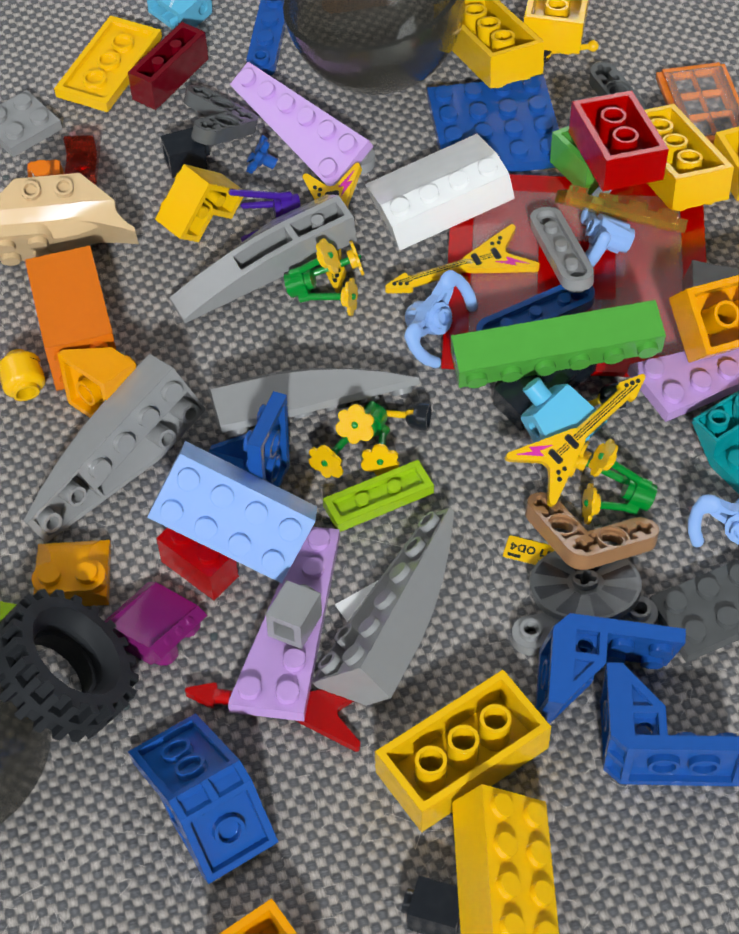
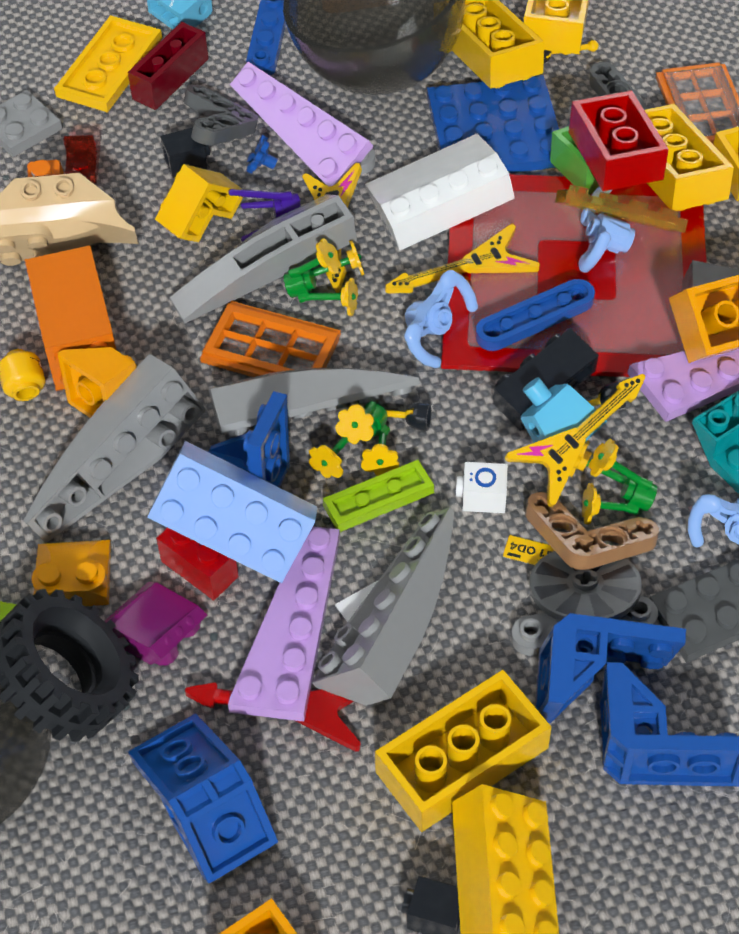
light grey brick [266,580,322,649] -> none
bright green brick [451,300,666,388] -> none
light grey plate [530,207,594,293] -> none
none -> orange piece [200,301,341,377]
none -> white brick [456,462,508,513]

